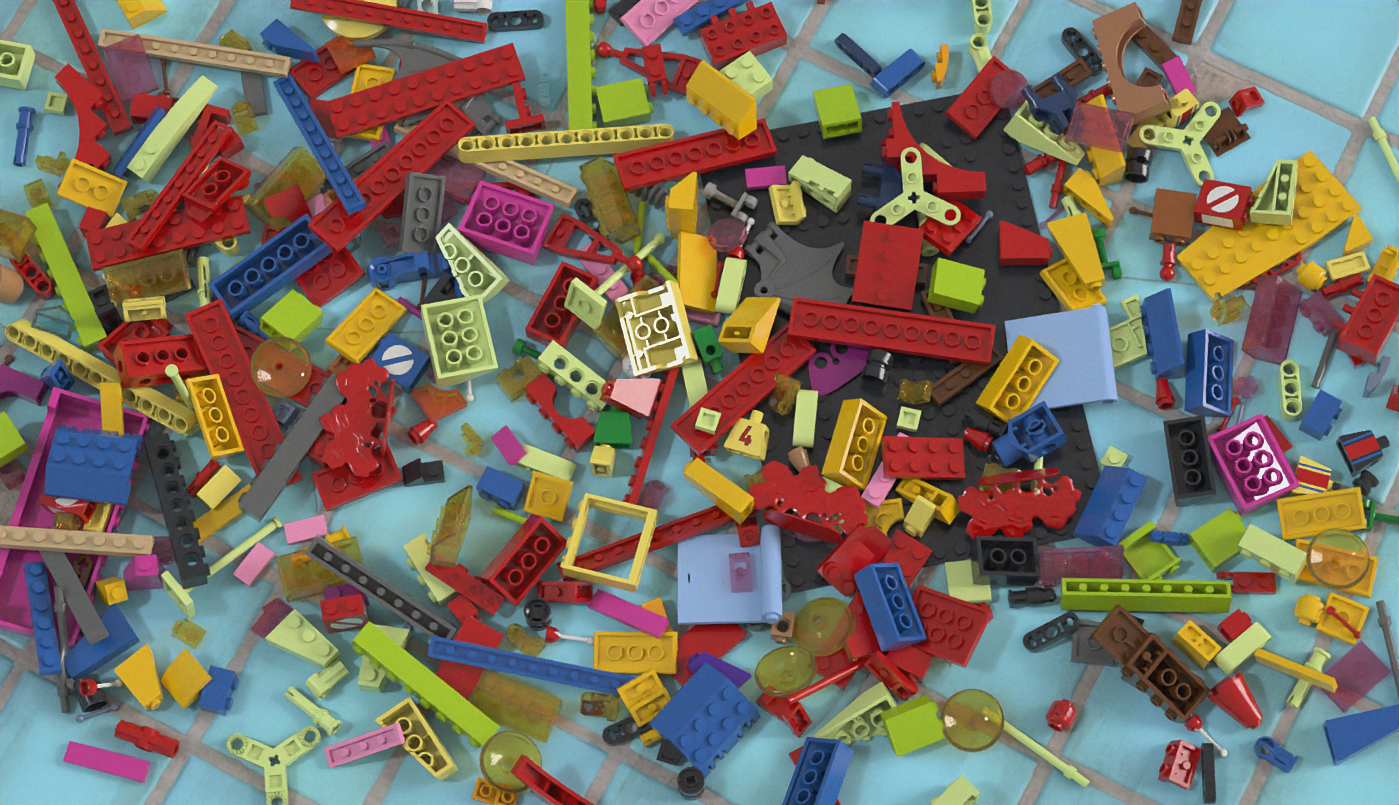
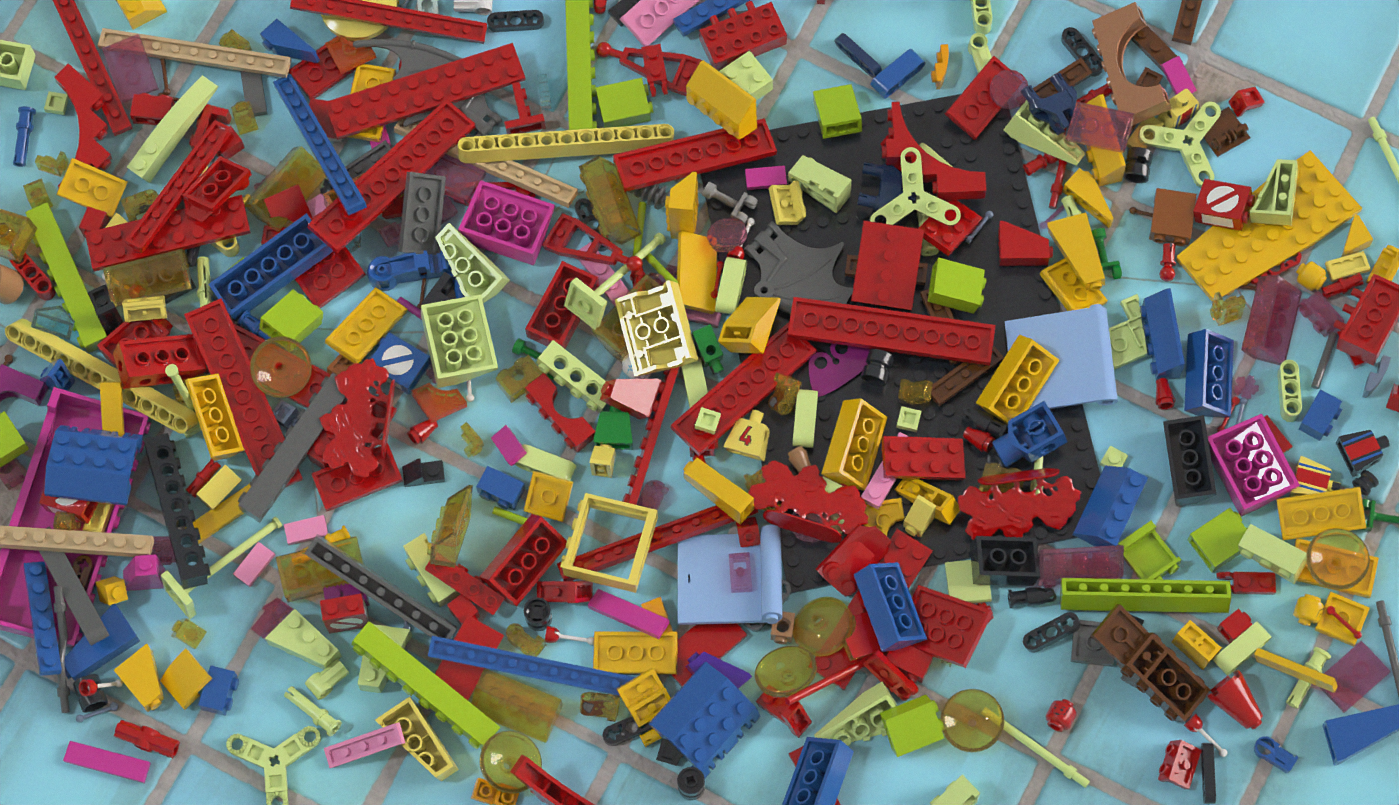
blue tile [113,106,166,177] -> none
blue axle [1149,530,1189,545] -> none

